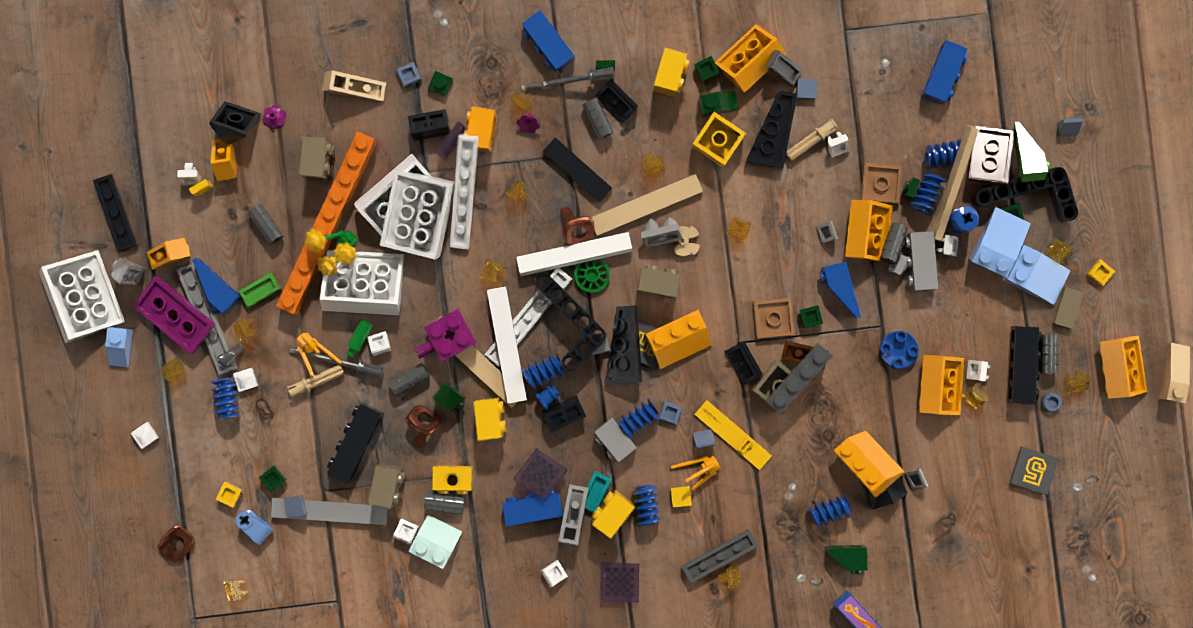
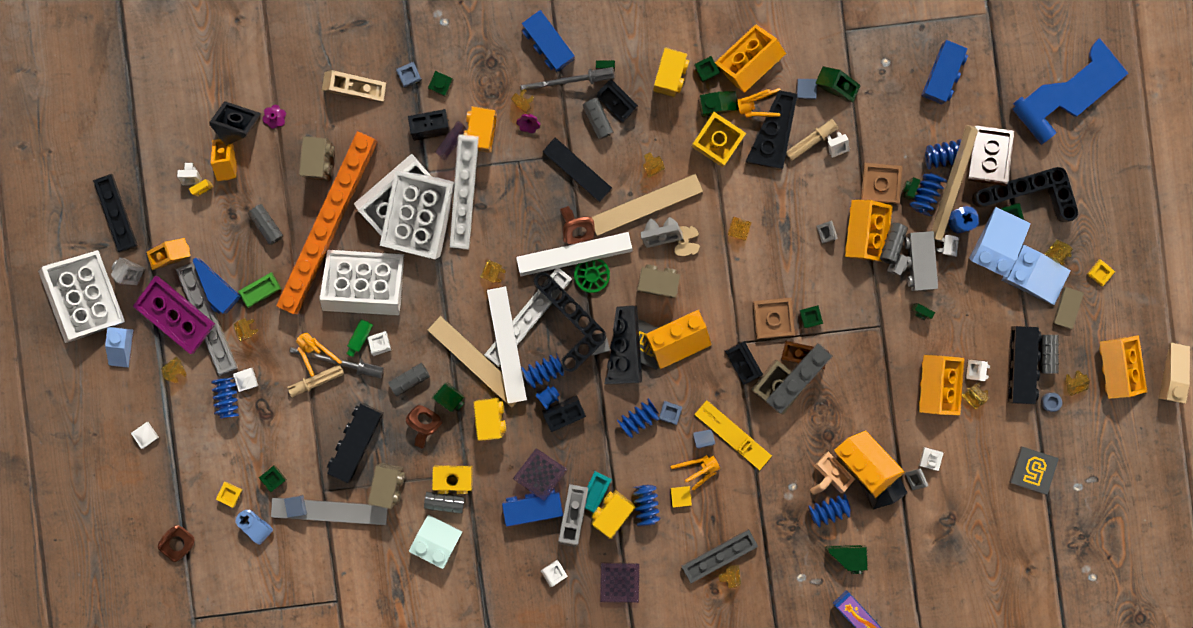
flat silver arm [217,343,244,366] -> none
clear yellow tile [224,580,248,601] -> none
yellow plant [305,229,358,276] -> none
white tile [393,519,419,545] -> none
magenta brick [414,309,478,362] -> none
clear yellow tile [505,179,529,202] -> none
light grey brick [594,417,637,462] -> none
dark grey tile [766,50,802,86] -> none
blue slope [820,261,861,318] -> none
blue dish [880,331,919,369] -> none
slope [1013,122,1050,182] -> none
sand blue slope [1058,118,1083,136] -> none
none -> light orange plant [737,88,780,118]
none -> light nougat plate [811,451,855,495]
none -> dark green slope [815,66,861,102]
none -> dark green plate [911,303,935,321]
none -> white tile [919,447,943,471]
none -> blue door [1012,38,1128,145]

